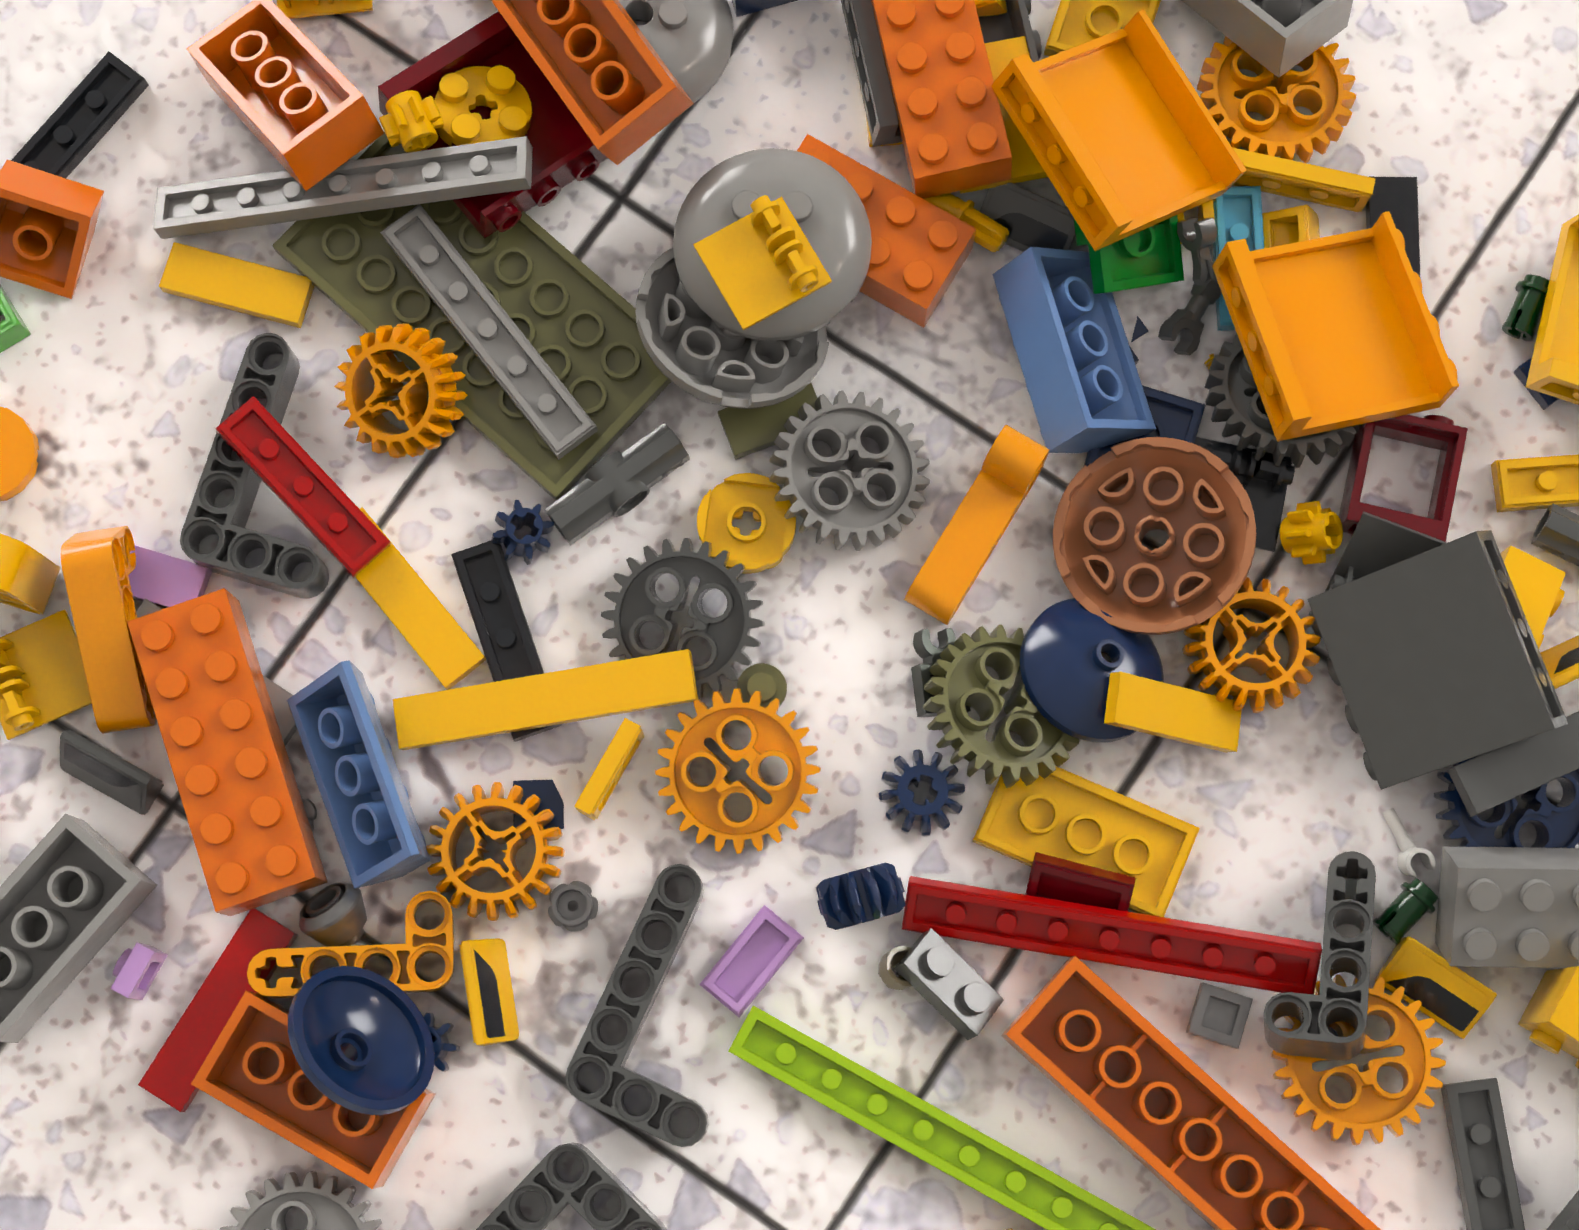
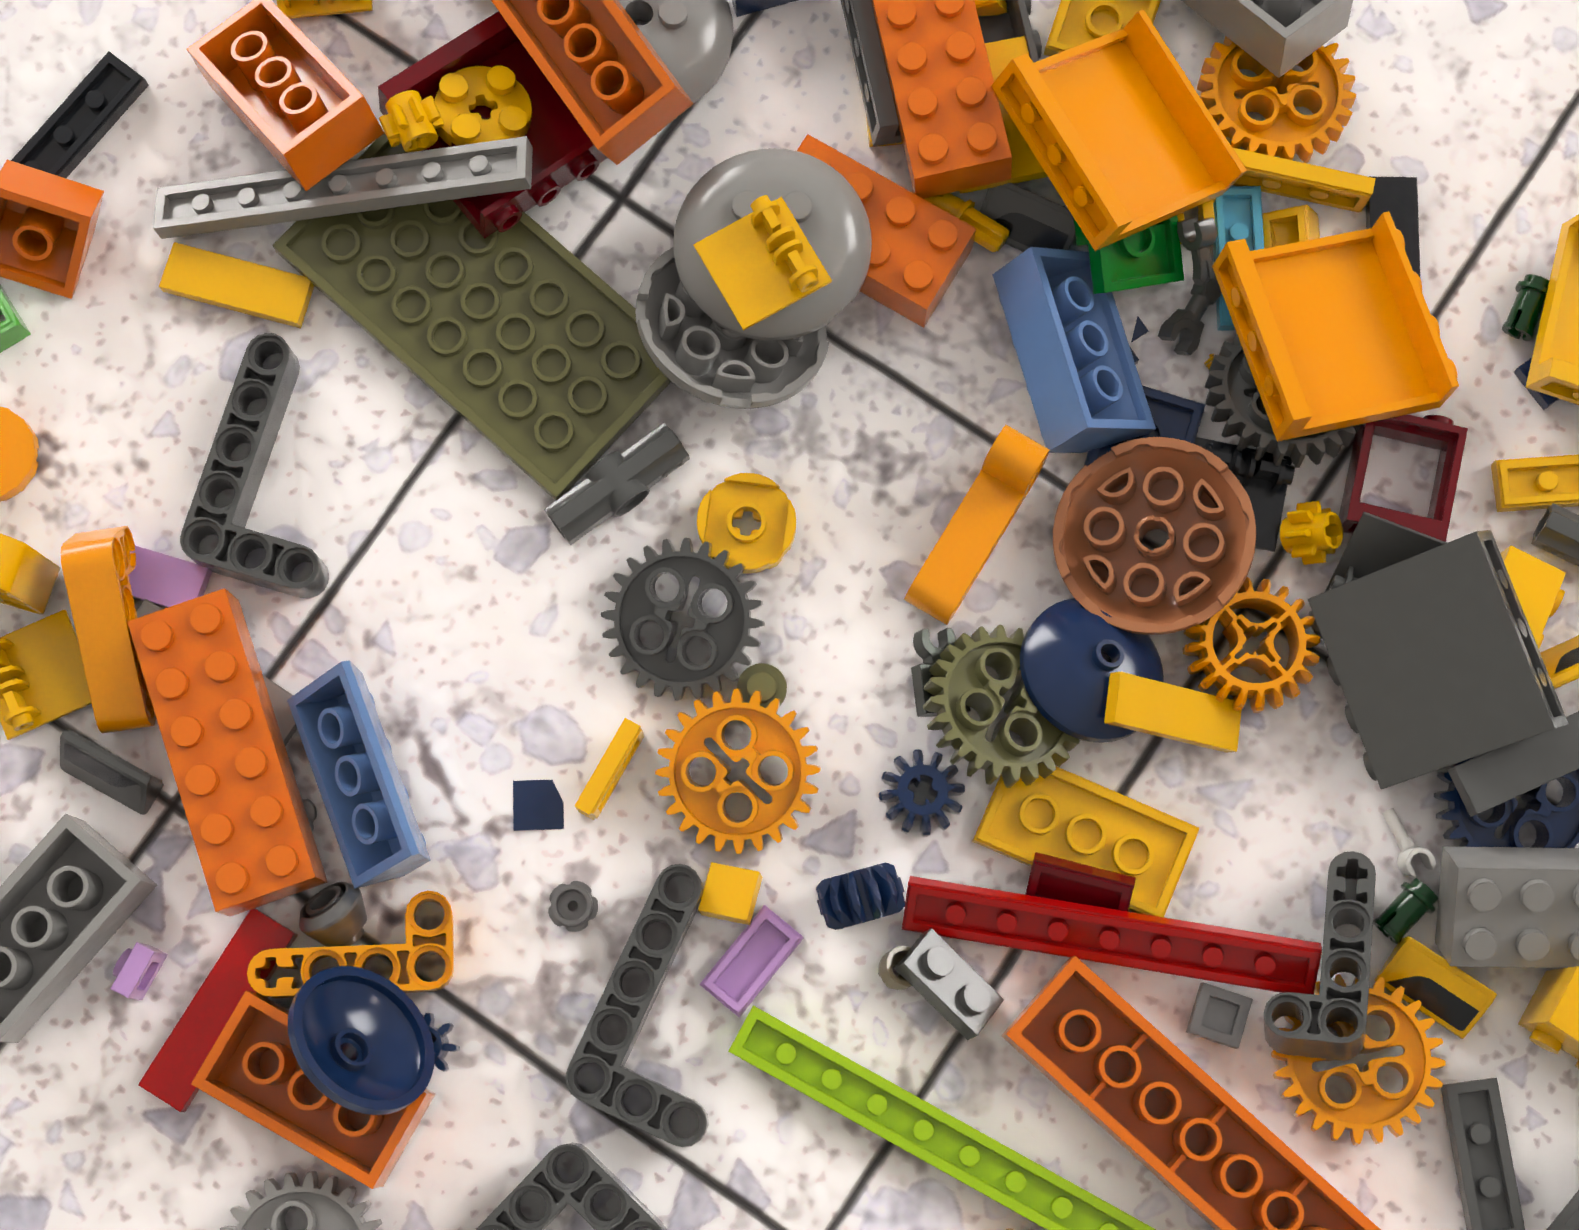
red tile [215,396,391,578] -> none
light orange gear [334,323,468,458] -> none
yellow tile [355,507,486,690] -> none
light grey tile [380,204,598,460] -> none
yellow tile [392,649,698,750] -> none
light orange gear [426,782,565,921] -> none
black tile [451,540,562,742] -> none
yellow slope [459,938,519,1046] -> none
dark blue gear [491,500,554,565] -> none
olive tile [718,382,818,460] -> none
light grey gear [769,390,930,551] -> none
none -> yellow tile [698,862,763,925]

